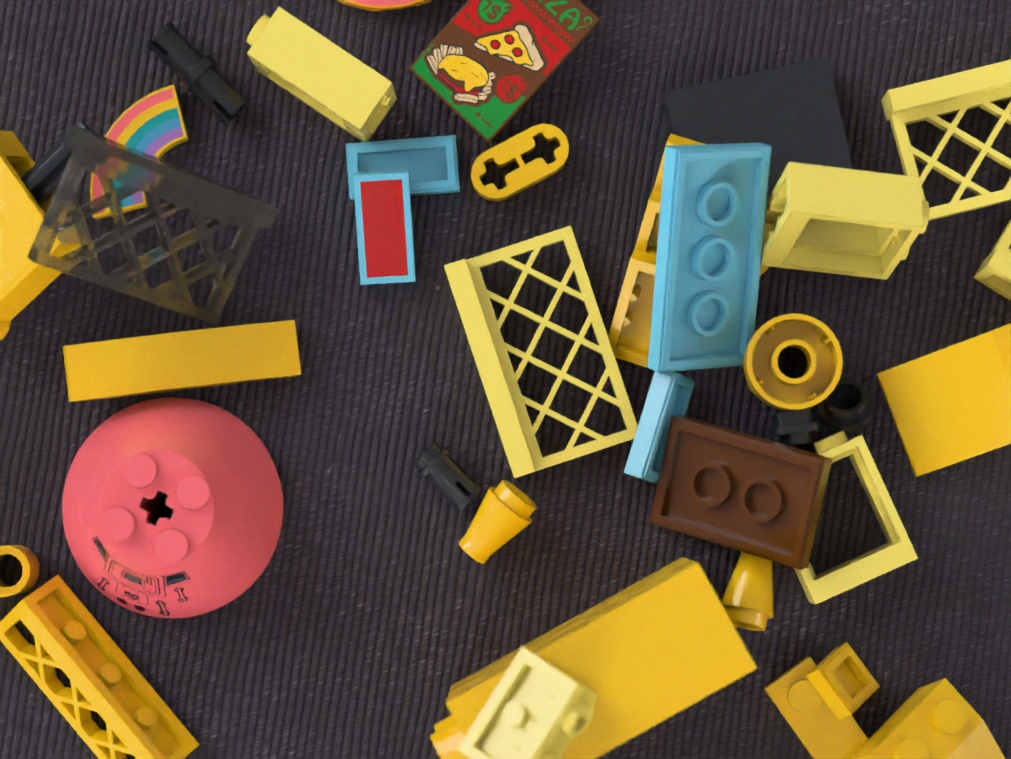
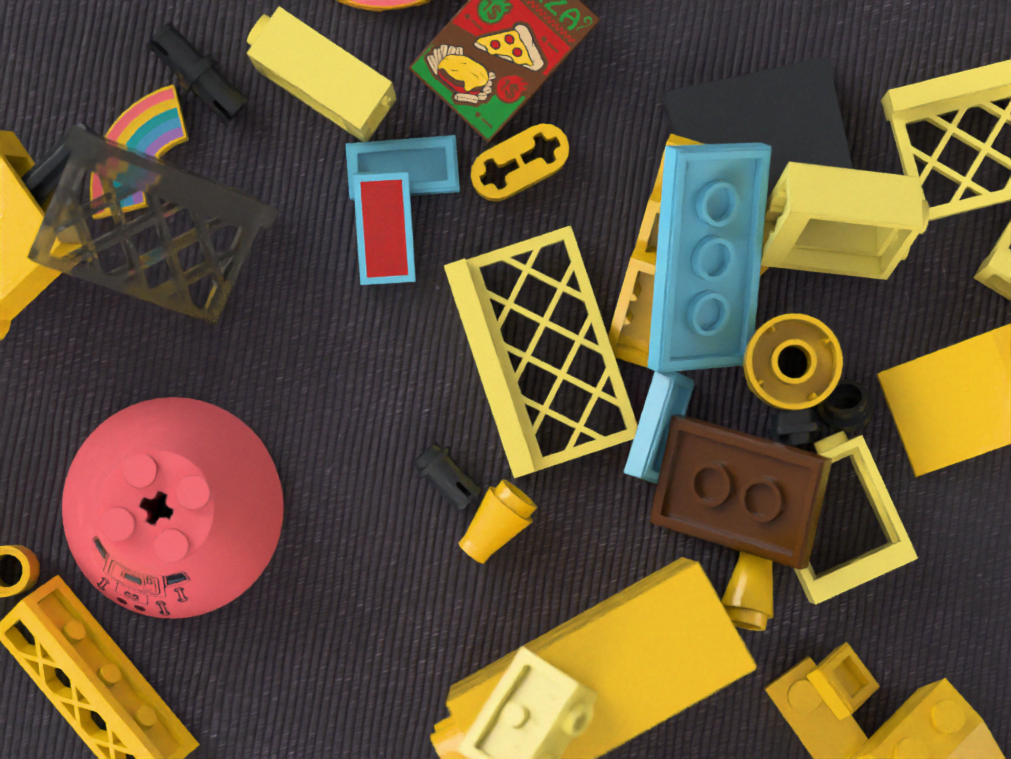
yellow slope [63,320,301,402] -> none

